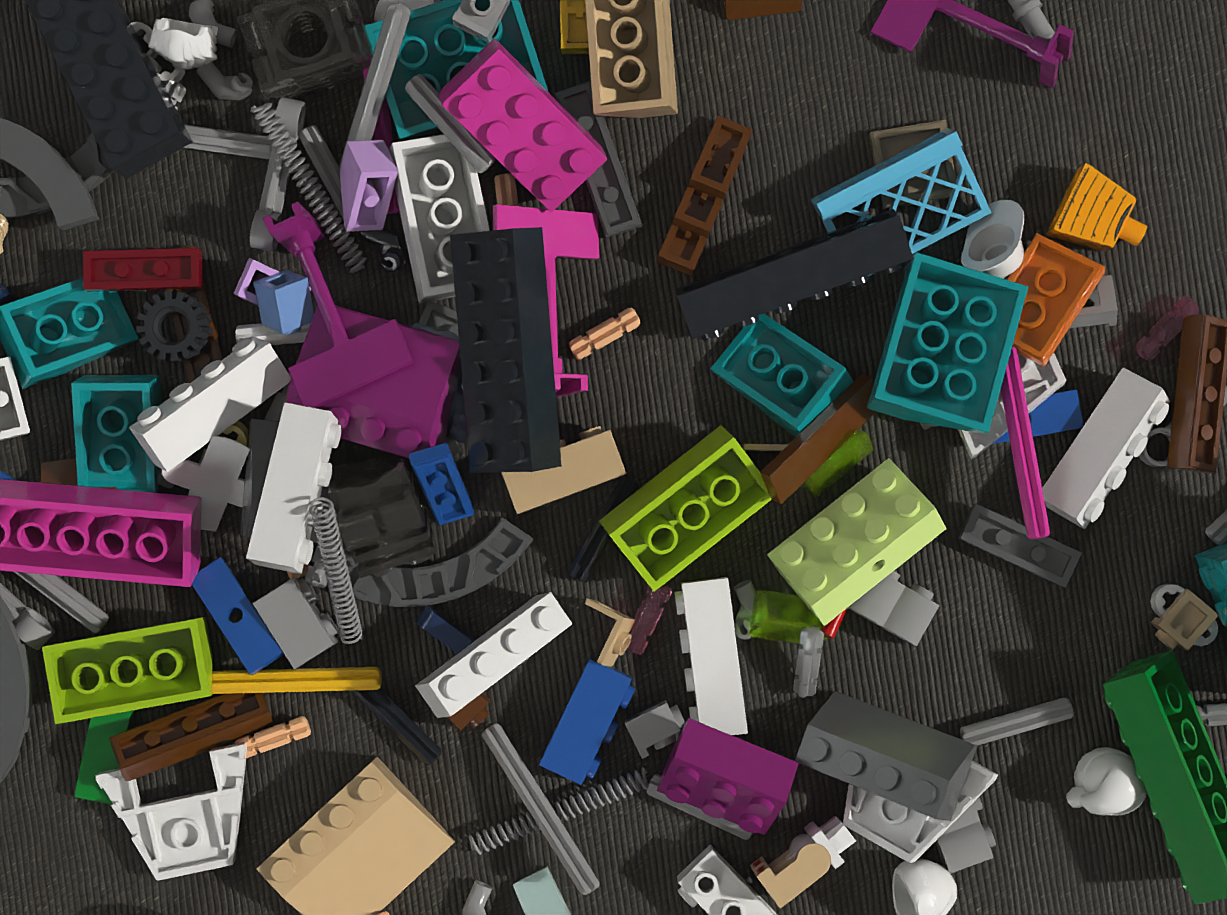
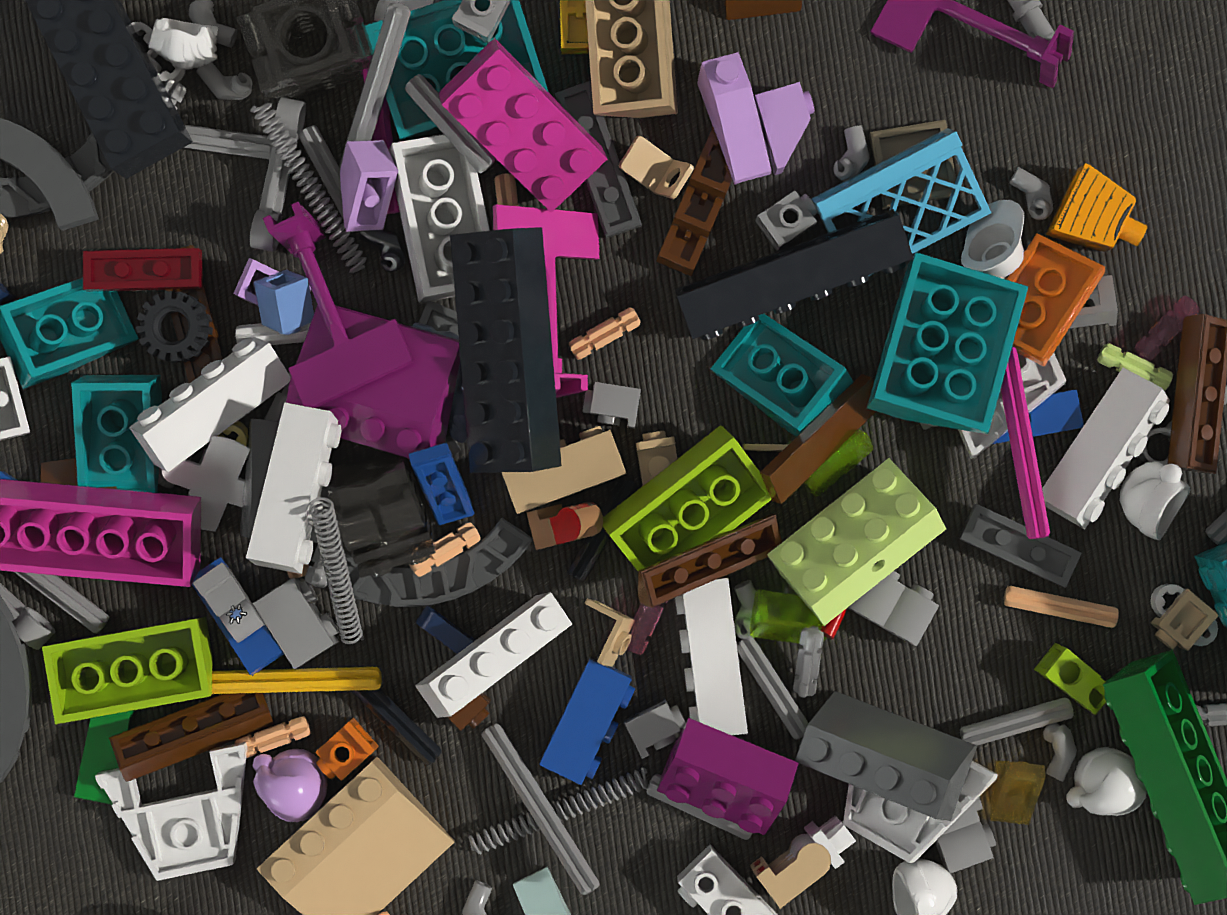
none -> light grey leg [193,563,265,643]
none -> lavender piece [252,749,327,822]
none -> orange brick [315,718,379,781]
none -> light nougat axle [408,522,480,577]
none -> leg [527,502,603,550]
none -> light grey brick [583,382,641,429]
none -> tan bracket [619,136,694,199]
none -> tan bracket [636,431,677,486]
none -> reddish brown slope [638,513,782,608]
none -> lavender slope [697,52,772,184]
none -> light grey axle [736,637,809,740]
none -> lavender slope [754,82,814,175]
none -> light grey brick [755,191,818,252]
none -> light grey arm [833,125,869,181]
none -> clear yellow slope [990,761,1046,825]
none -> light nougat axle [1004,586,1119,628]
none -> light grey arm [1009,167,1053,220]
none -> lime leg [1034,643,1106,715]
none -> light grey arm [1043,723,1077,782]
none -> yellowish green axle [1097,343,1173,390]
none -> white piece [1120,461,1190,540]

